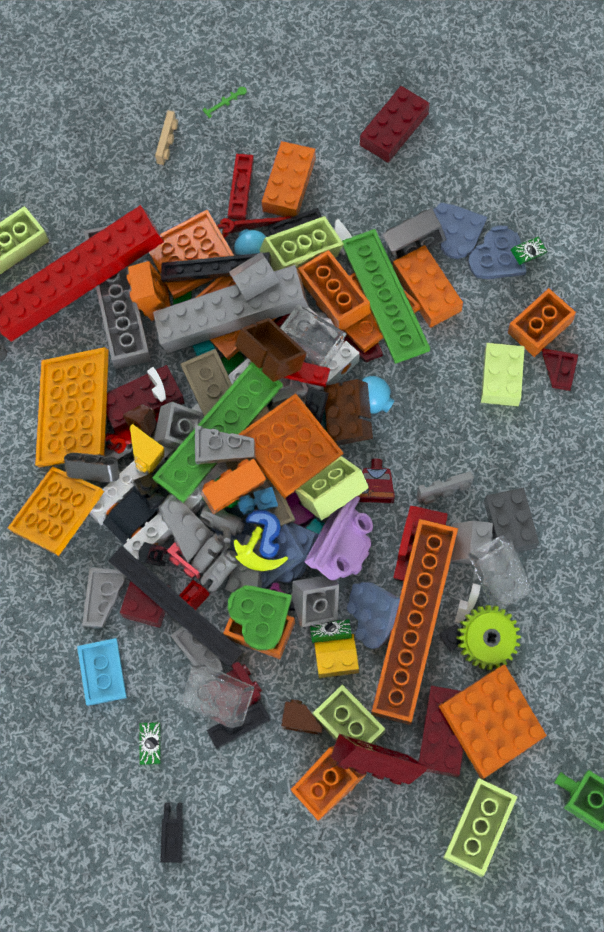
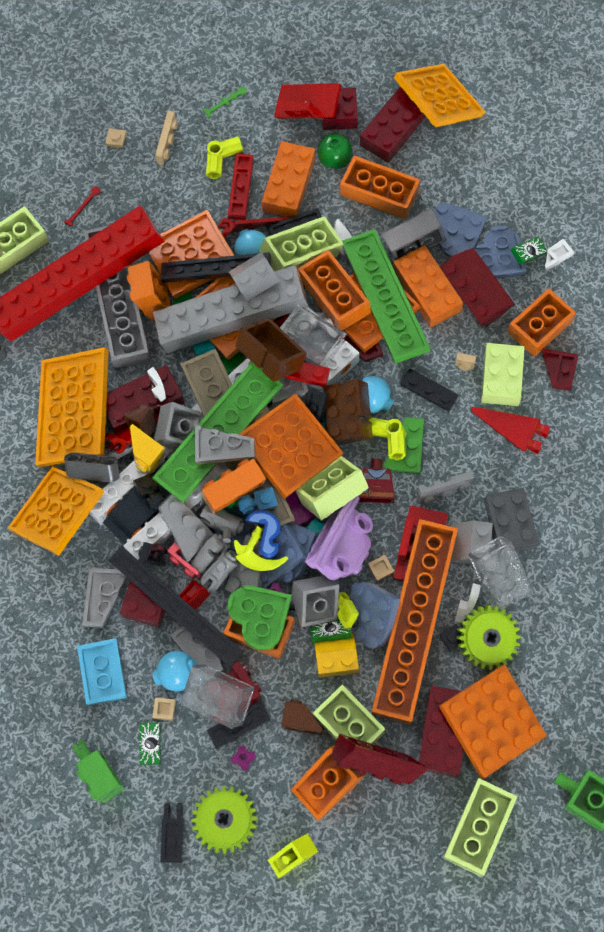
none -> red piece [64,187,100,226]
none -> bright green brick [72,740,125,803]
none -> tan plate [105,128,127,148]
none -> tan plate [152,697,176,721]
none -> medium azure brick [153,651,198,692]
none -> lime gear [191,786,258,854]
none -> neon yellow piece [206,136,243,179]
none -> magenta plate [231,746,256,770]
none -> neon yellow slope [268,833,319,878]
none -> red bracket [274,83,341,119]
none -> green cylinder [318,133,352,169]
none -> dark red brick [322,88,358,130]
none -> neon yellow plate [337,592,359,628]
none -> orange brick [340,155,420,220]
none -> neon yellow piece [368,418,407,460]
none -> tan plate [368,555,394,582]
none -> bright green wing [382,417,424,474]
none -> light orange plate [394,64,486,127]
none -> black plate [400,369,459,412]
none -> dark red slope [439,248,515,327]
none -> tan plate [455,352,476,371]
none -> red flag [471,407,550,454]
none -> white slope [545,239,574,271]

